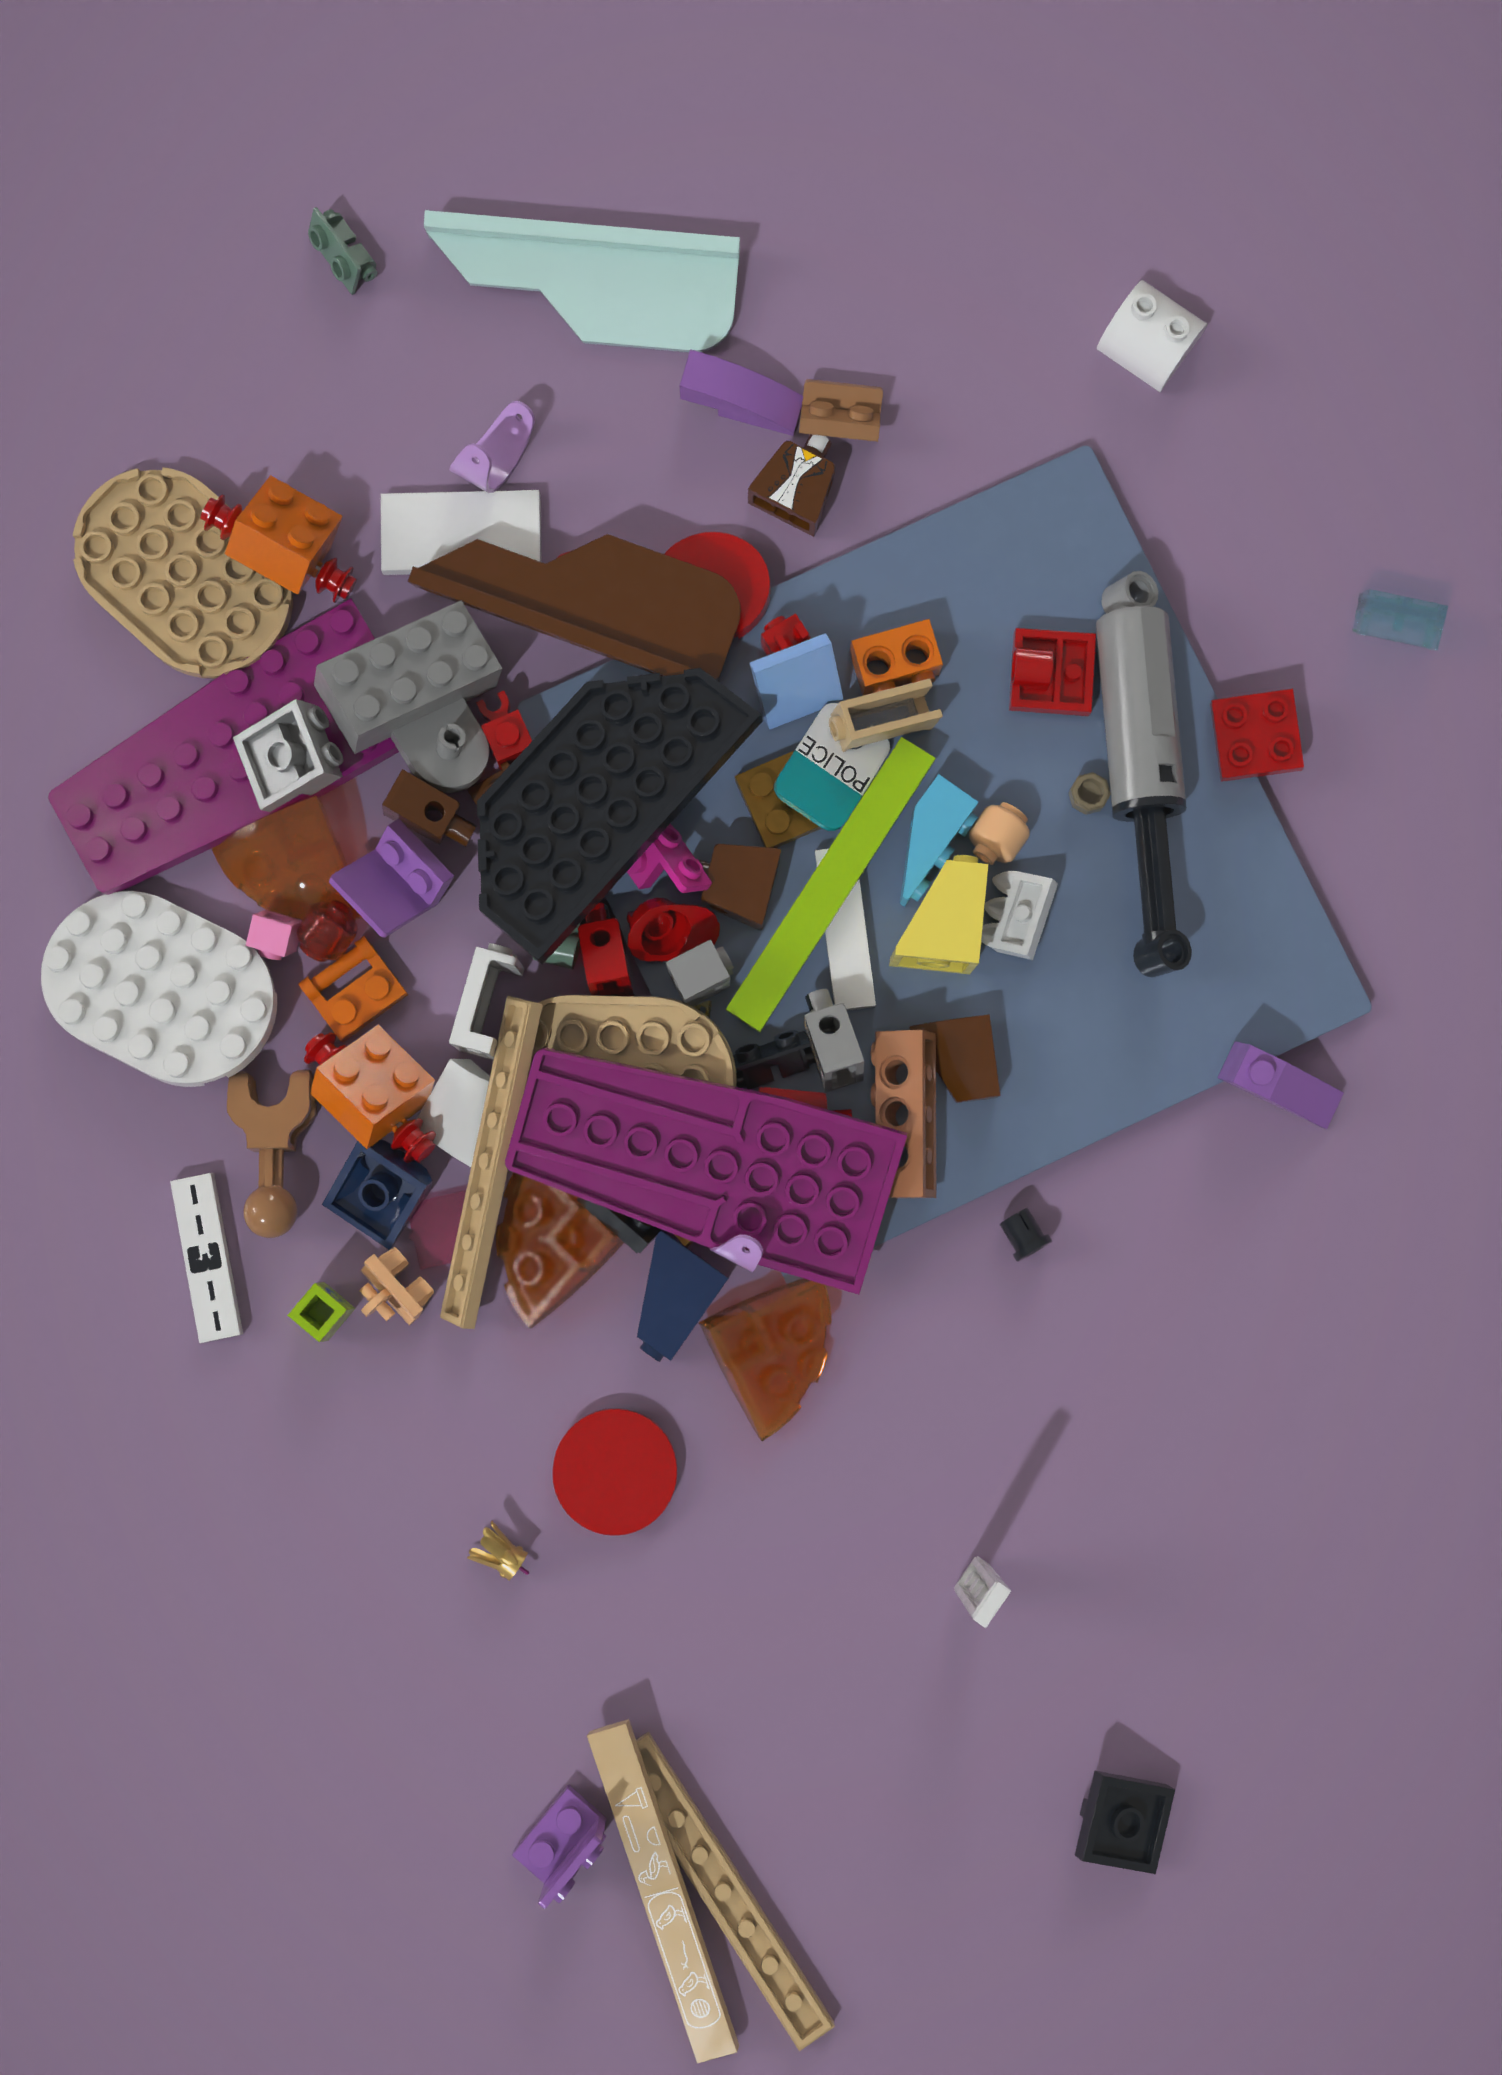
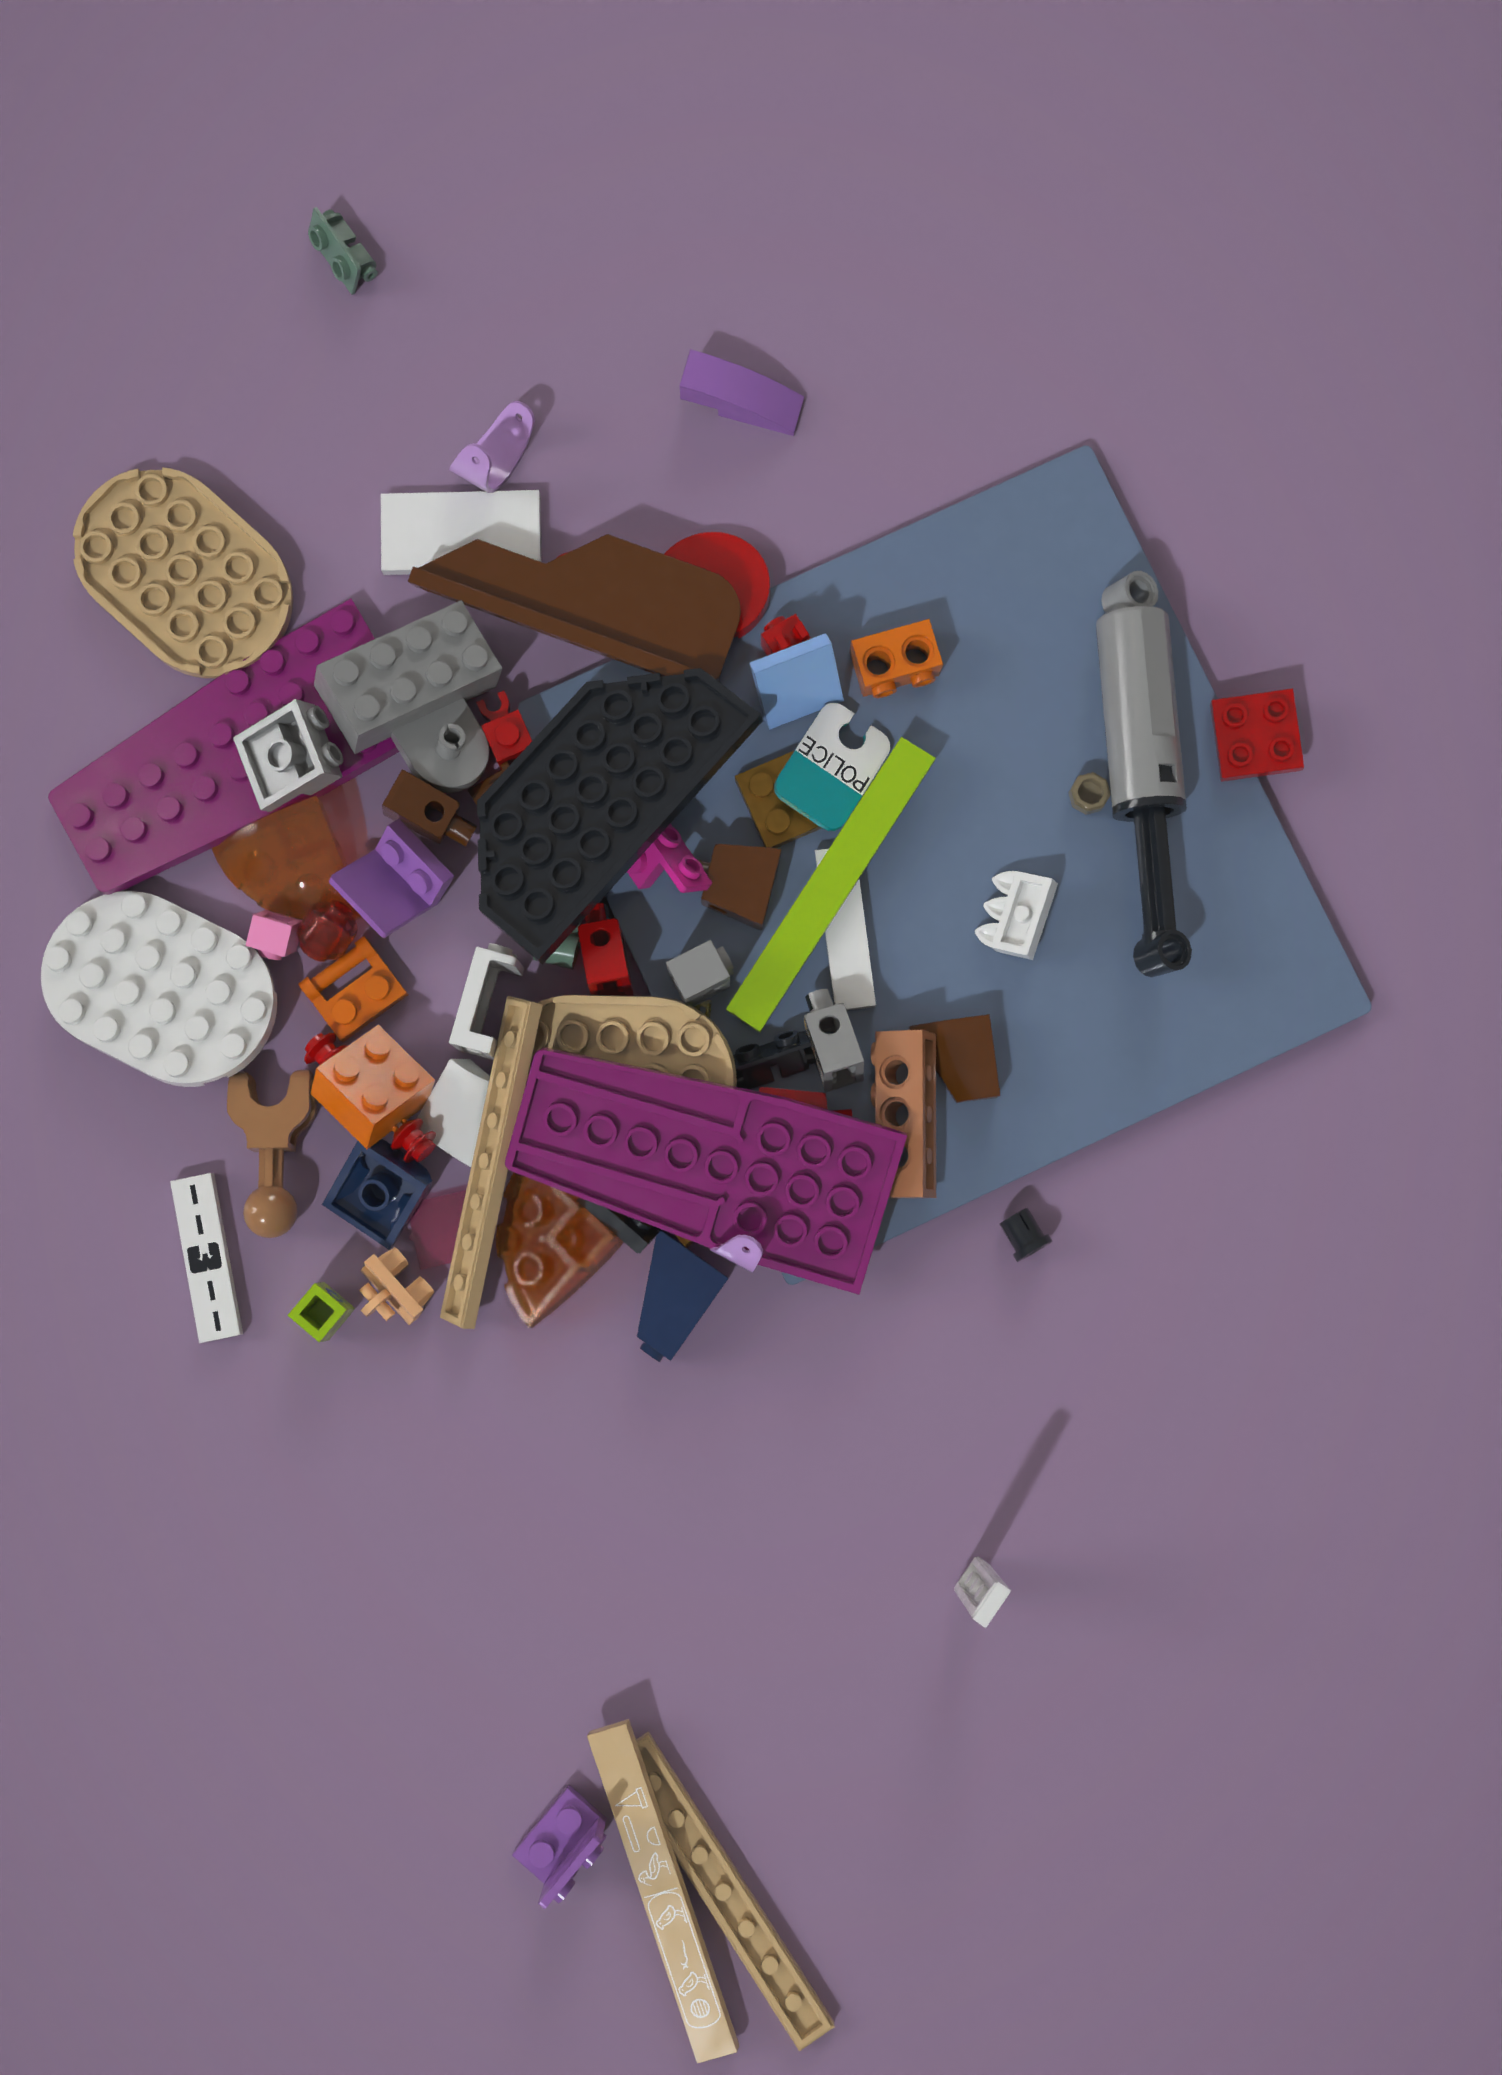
orange brick [200,475,357,603] -> none
light aqua piece [424,210,740,352] -> none
pearl gold piece [467,1521,529,1581] -> none
red tile [552,1408,677,1536] -> none
red piece [627,897,720,961] -> none
clear orange brick [699,1278,832,1441] -> none
reddish brown torso [748,434,836,537] -> none
medium nougat bracket [799,379,883,442] -> none
tan window [829,679,943,752] -> none
light yellow slope [889,855,988,975] -> none
medium azure slope [900,774,979,907] -> none
light nougat head [969,802,1030,865] -> none
red plate [1009,628,1096,716] -> none
black hinge [1075,1770,1175,1874] -> none
white brick [1096,280,1208,392] -> none
medium lavender slope [1218,1041,1344,1129] -> none
clear light blue hinge [1352,589,1448,651] -> none

